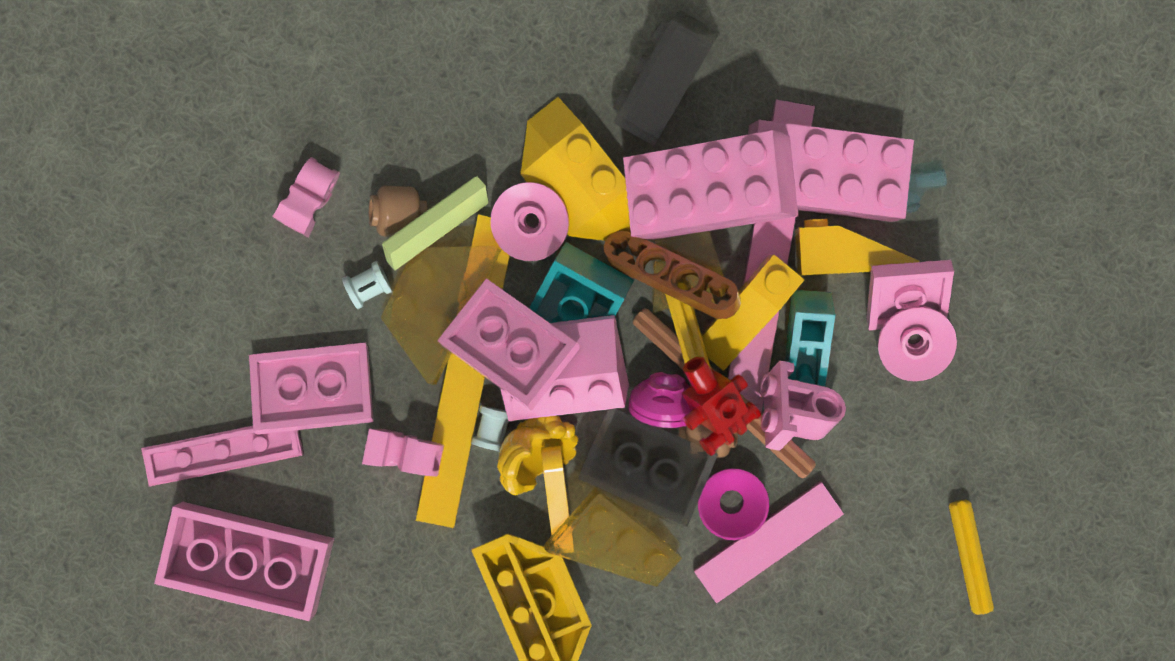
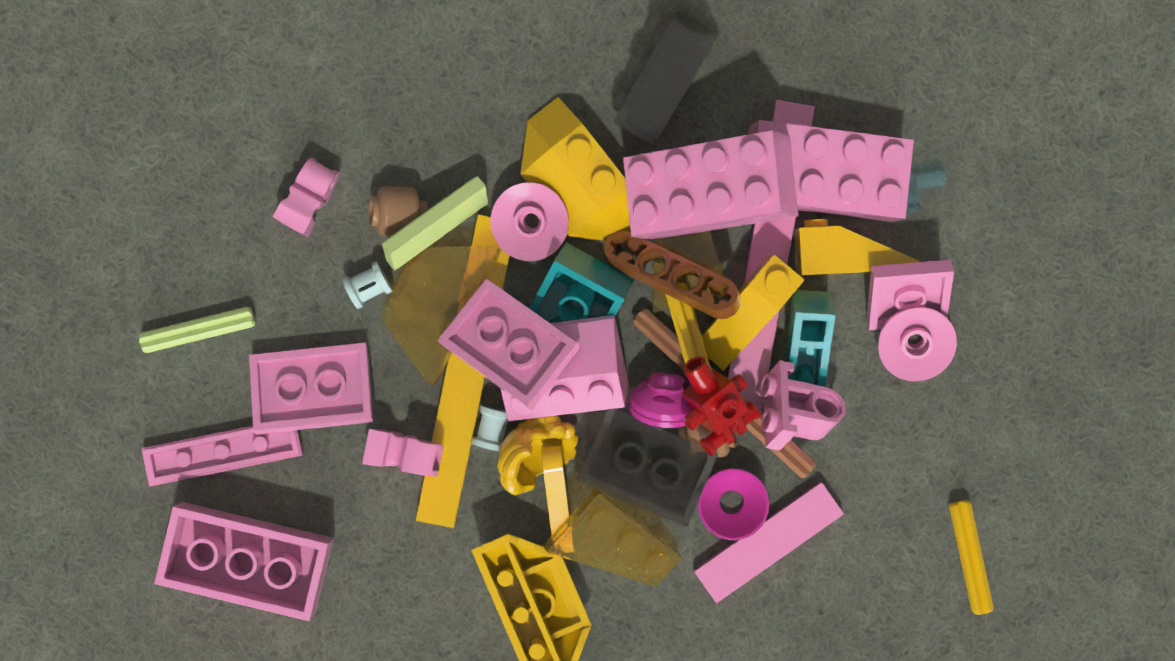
none -> yellowish green axle [139,307,255,353]

